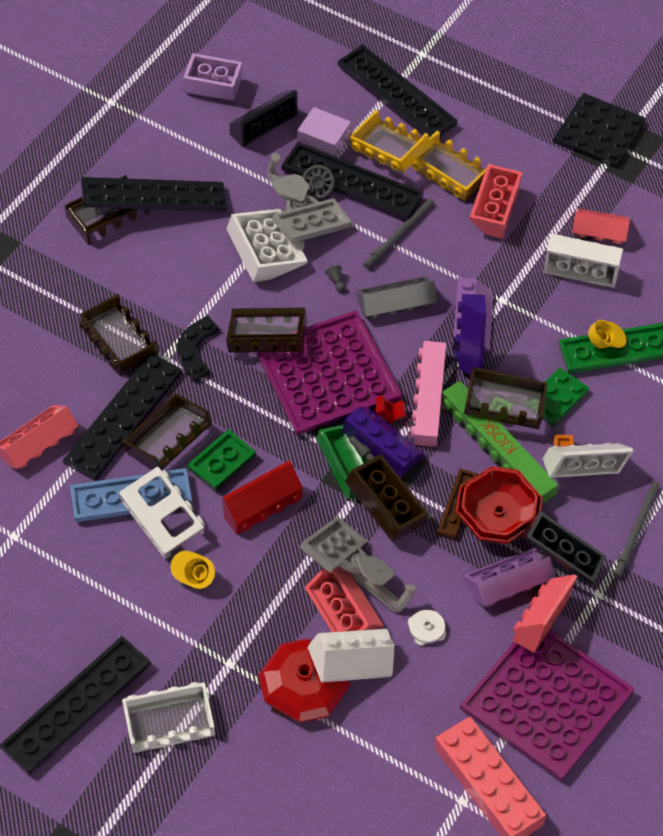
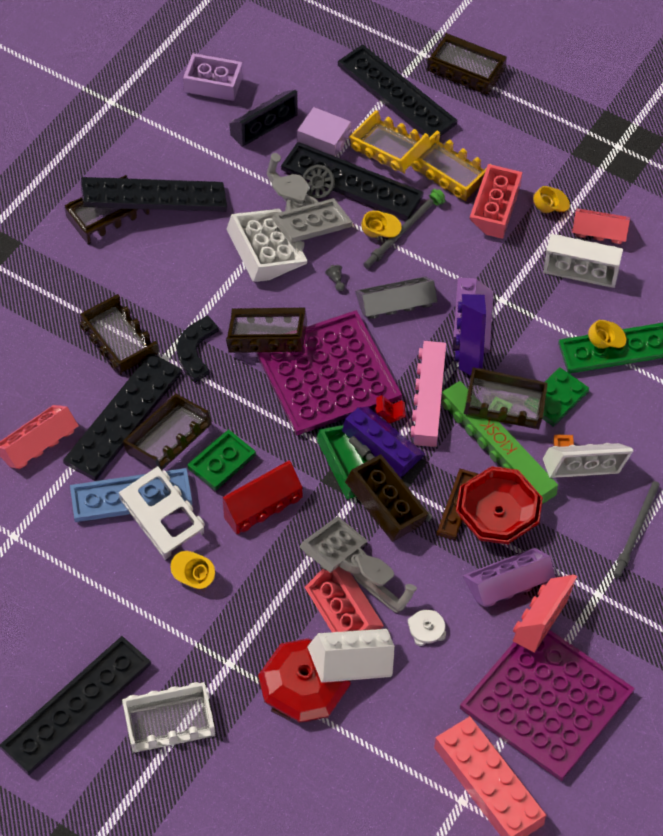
black slope [522,511,606,584] -> none
black plate [553,93,646,168] -> none
none -> yellow cap [361,210,402,238]
none -> dark brown window [427,33,507,95]
none -> bright green plate [429,189,445,206]
none -> yellow cap [533,186,570,213]

